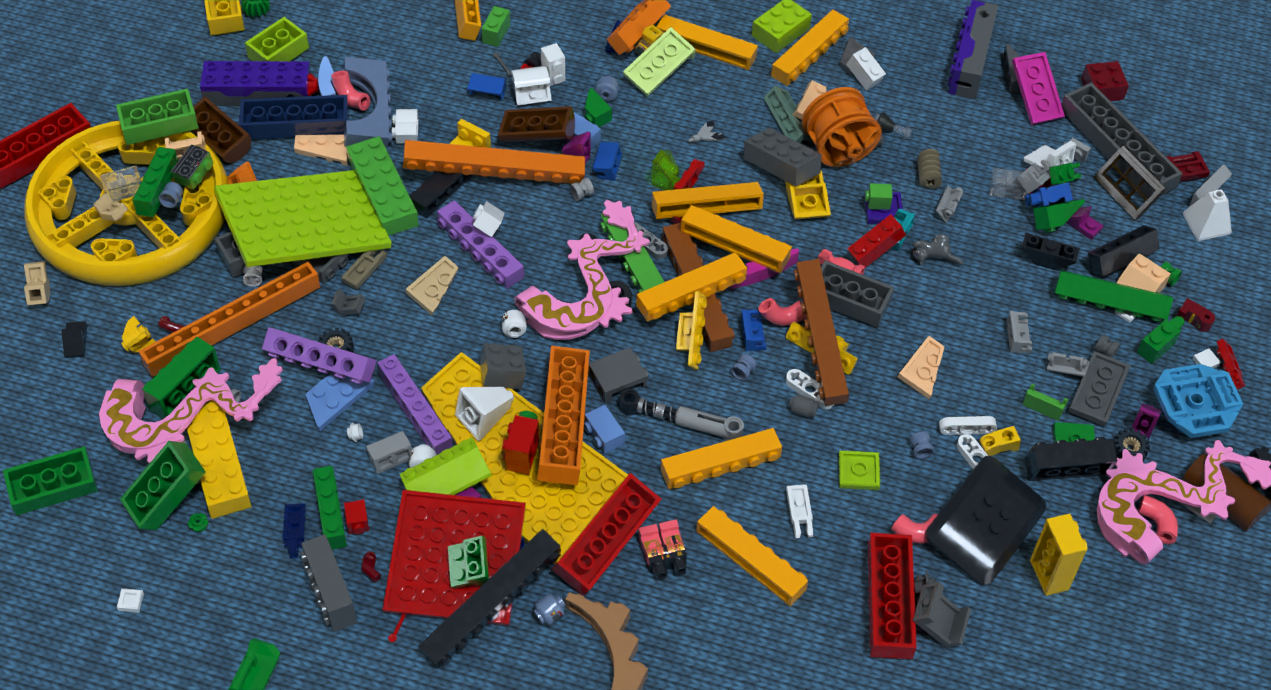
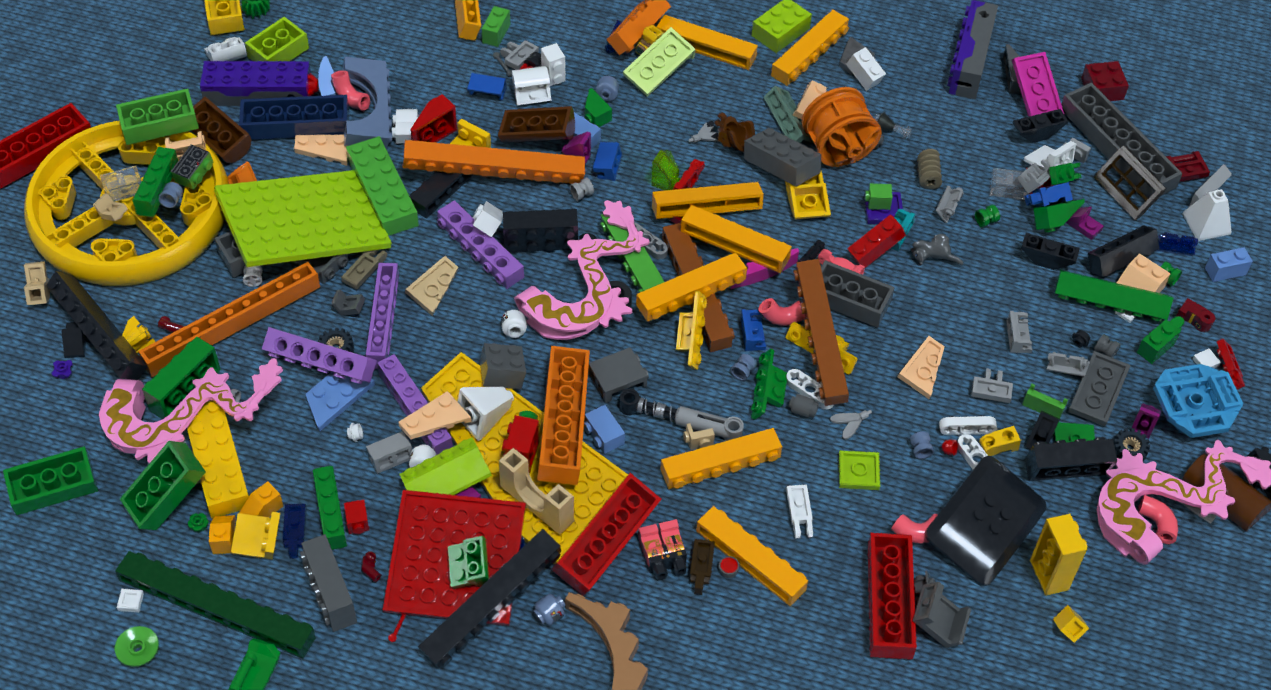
none -> black brick [46,271,148,380]
none -> dark purple plate [52,360,73,379]
none -> dark green brick [115,551,316,659]
none -> bright green dish [115,626,159,667]
none -> white brick [204,37,247,61]
none -> light orange slope [209,515,236,554]
none -> yellow bracket [231,512,280,560]
none -> light orange slope [239,481,284,517]
none -> medium lavender brick [366,263,399,369]
none -> light nougat wing [398,391,472,440]
none -> red slope [410,94,457,143]
none -> tan arch [499,448,574,534]
none -> light grey hinge [500,40,539,70]
none -> black brick [503,209,578,253]
none -> tan bracket [683,423,715,450]
none -> dark brown hinge [690,539,715,595]
none -> reddish brown helmet [714,112,755,152]
none -> tile [718,556,739,578]
none -> green bracket [751,349,787,420]
none -> black axle [799,240,825,262]
none -> light grey piece [830,410,872,439]
none -> red hinge [941,439,958,456]
none -> light grey hinge [971,368,1013,403]
none -> green wheel [975,204,1000,227]
none -> black slope [1013,109,1068,143]
none -> black slope [1025,411,1060,449]
none -> yellow panel [1053,605,1090,643]
none -> black plate [1072,330,1090,347]
none -> clear blue hinge [1158,232,1198,255]
none -> medium blue brick [1205,247,1253,282]

